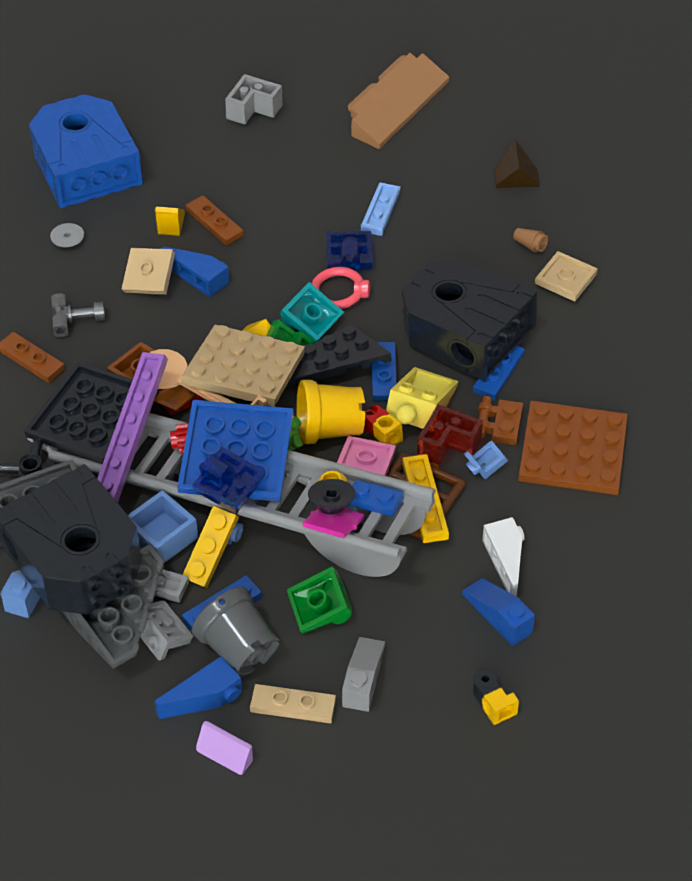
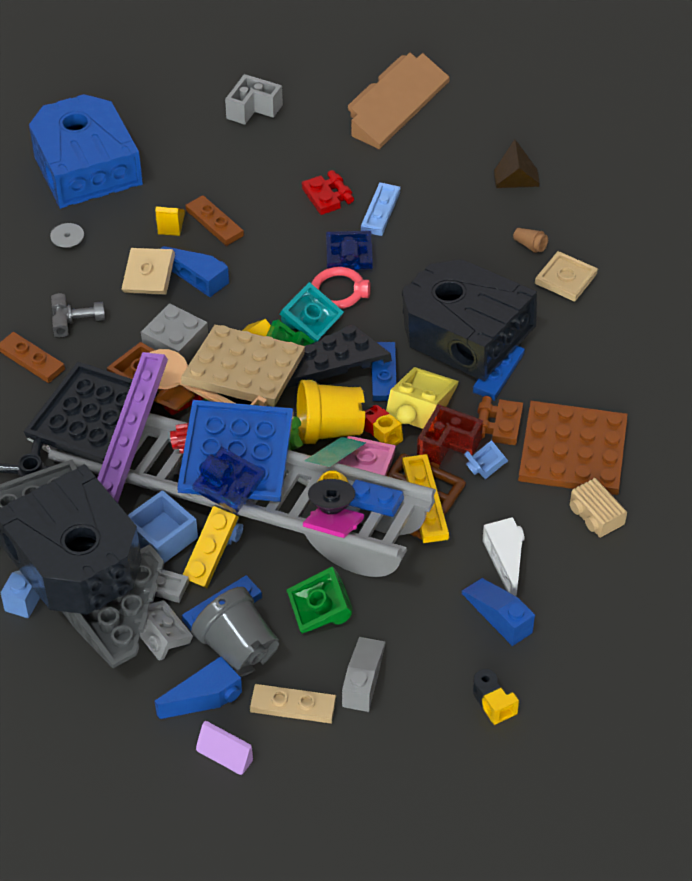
none -> light grey piece [141,303,208,364]
none -> red plate [302,170,354,215]
none -> teal sticker [304,437,366,467]
none -> tan brick [570,478,627,537]

